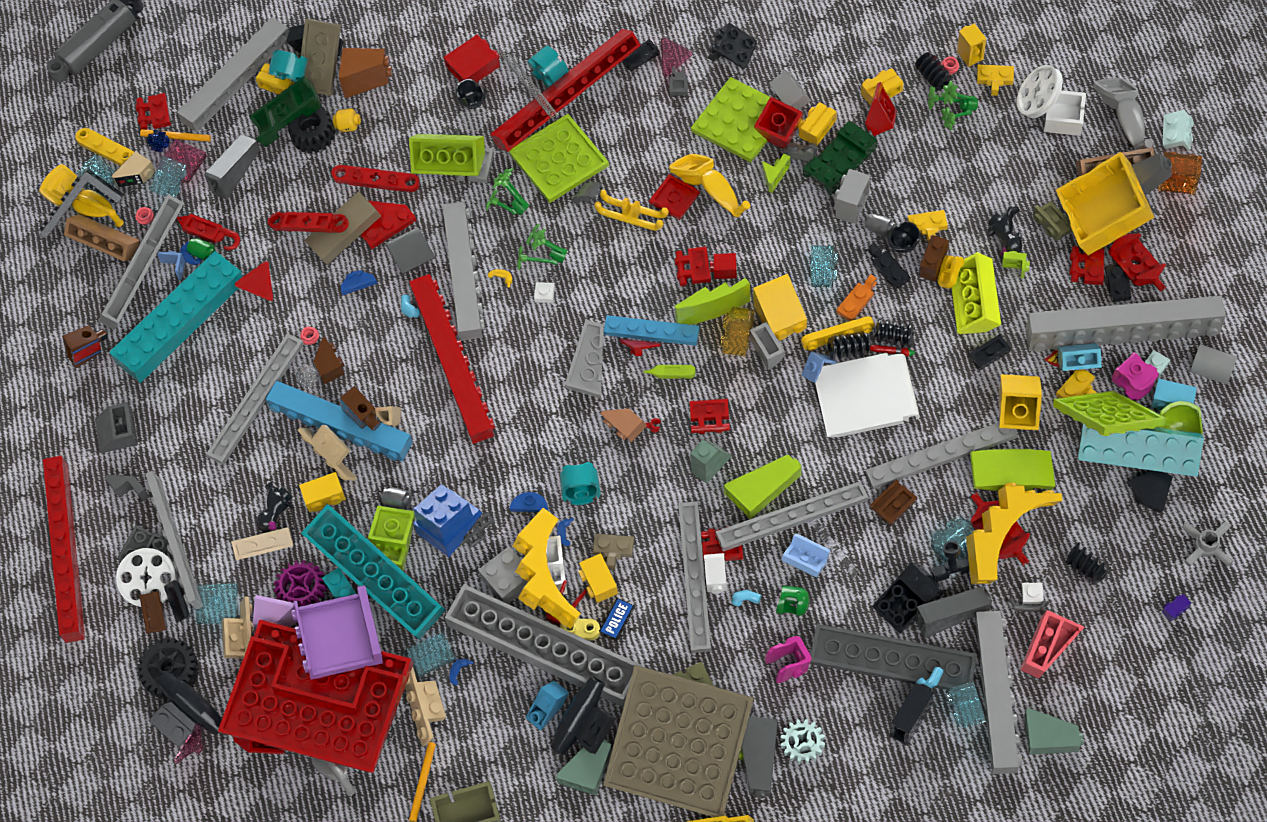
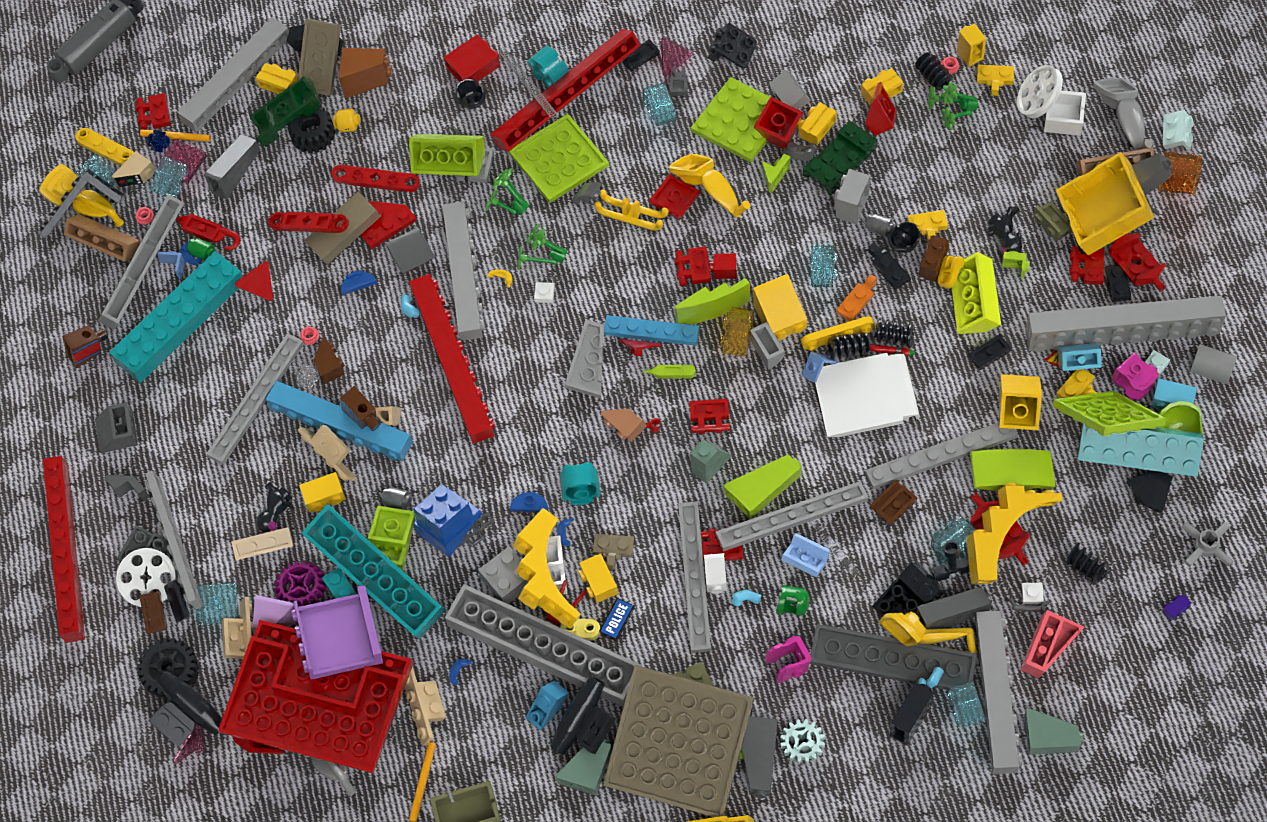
teal brick [268,50,308,83] -> none
clear light blue plate [407,633,456,677] -> none
none -> clear light blue brick [642,82,677,126]
none -> yellow piece [879,612,978,653]

